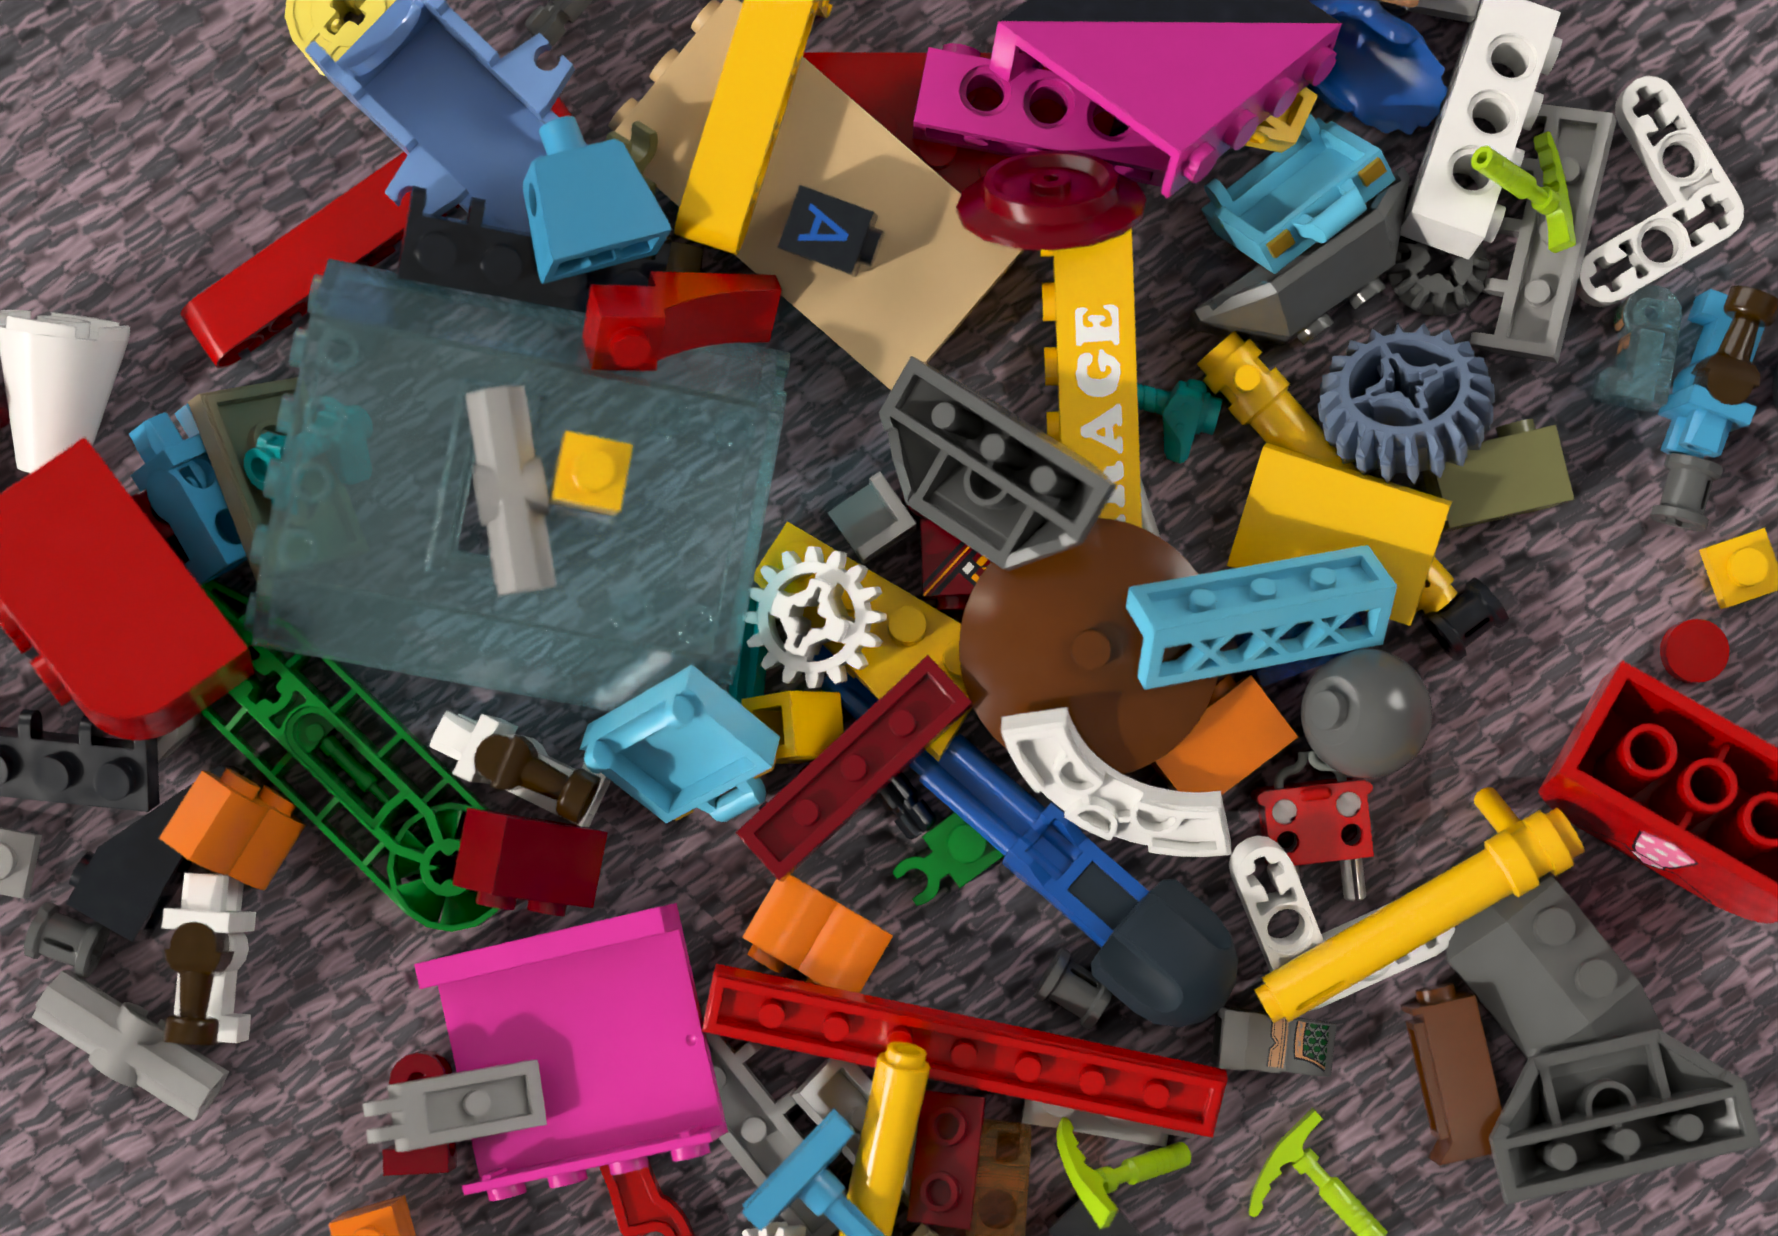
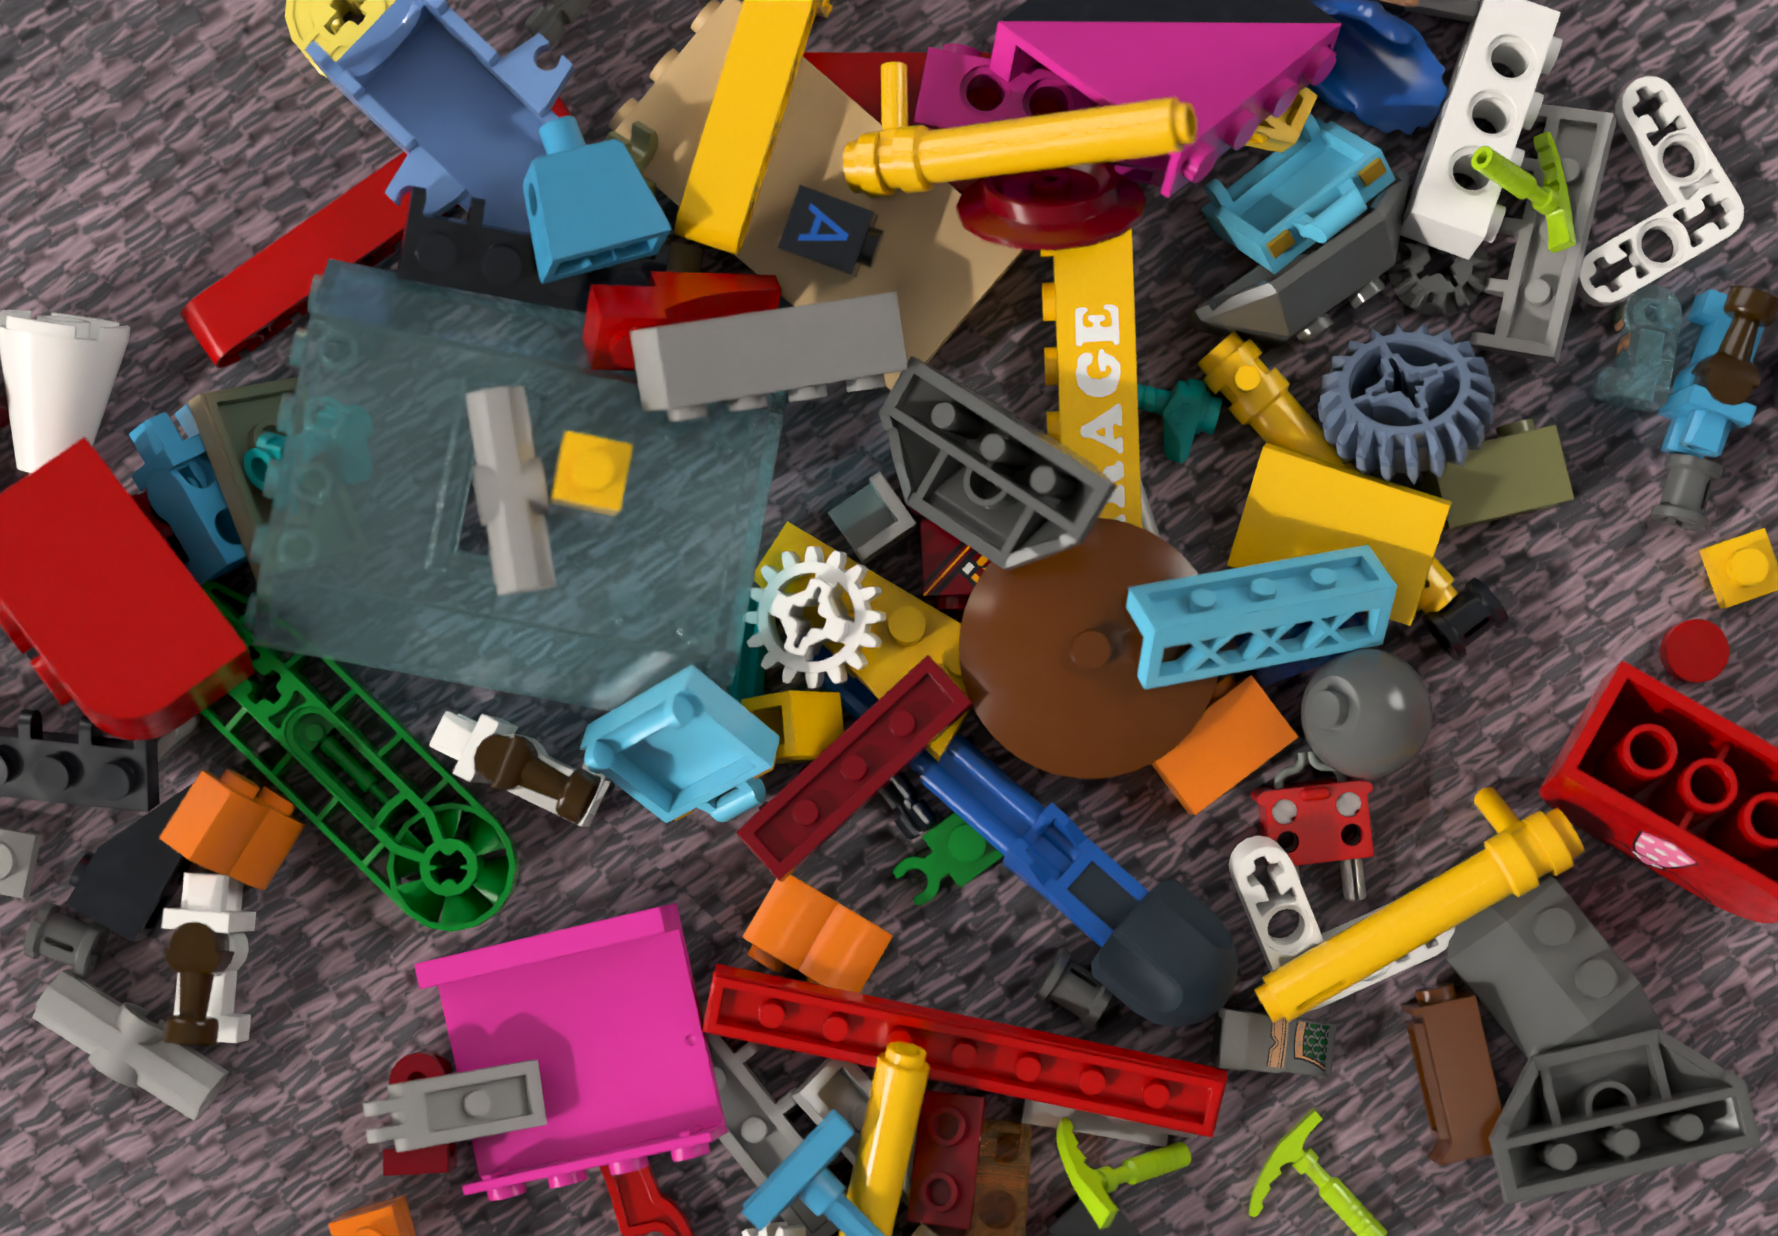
dark red brick [452,807,608,916] -> none
white tile [1001,707,1232,857] -> none
none -> light grey brick [630,291,908,422]
none -> yellow cylinder [843,62,1197,198]

